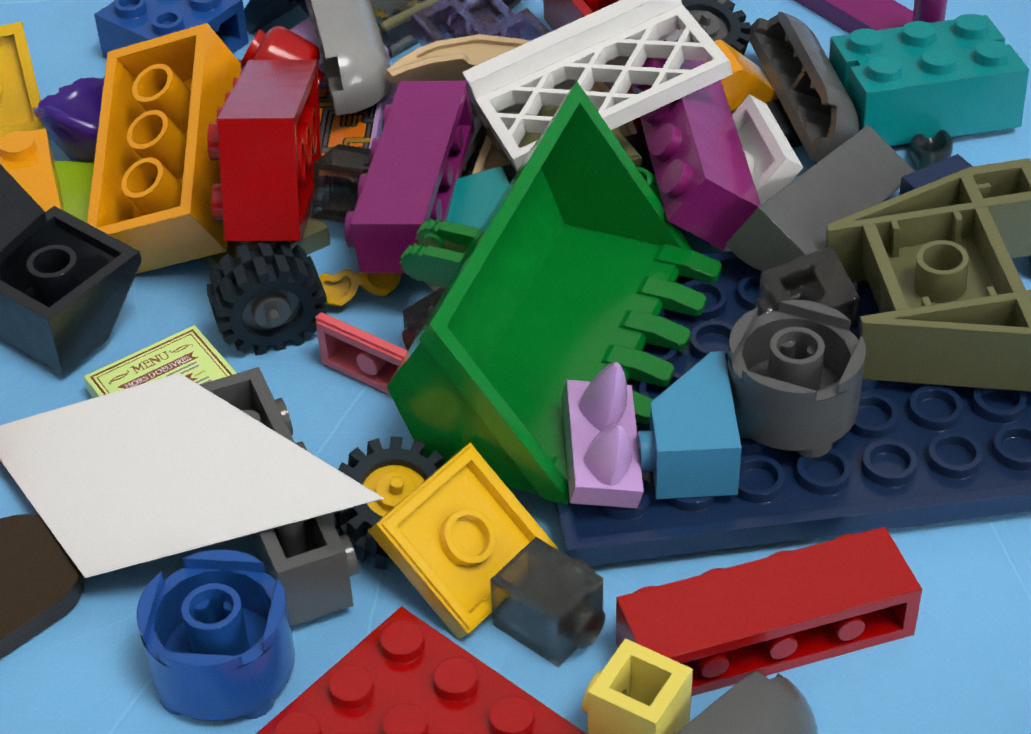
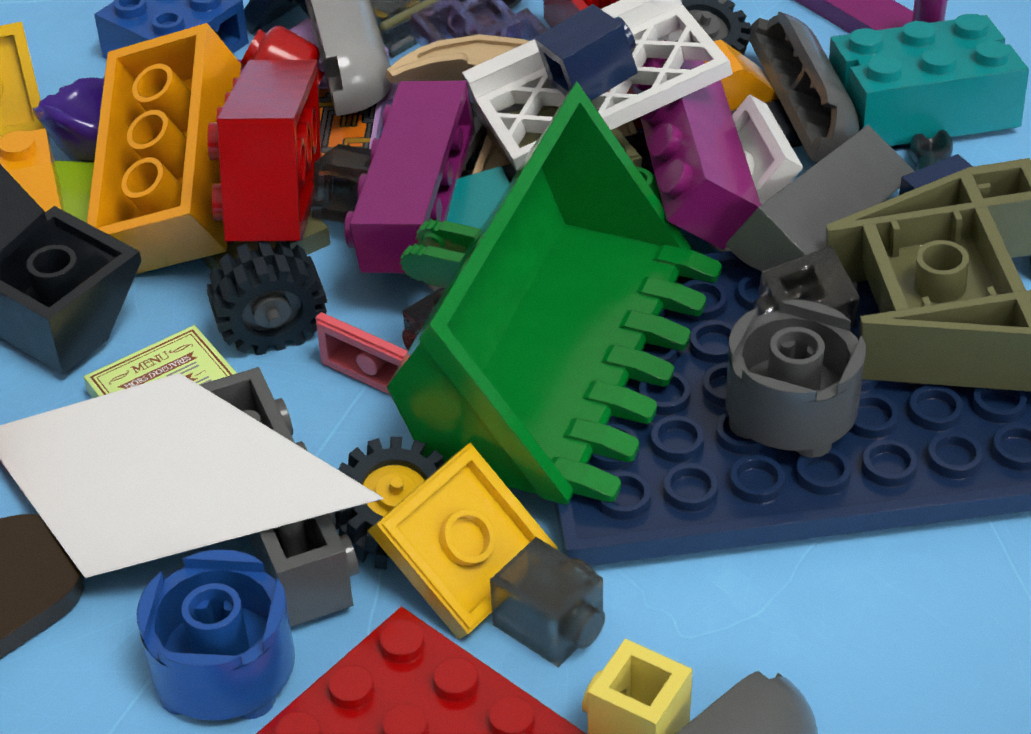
yellow piece [319,269,403,307] -> none
lavender tile [561,362,644,508] -> none
red brick [616,526,922,696] -> none
dark azure slope [638,351,742,499] -> none
none -> dark blue brick [534,4,638,101]

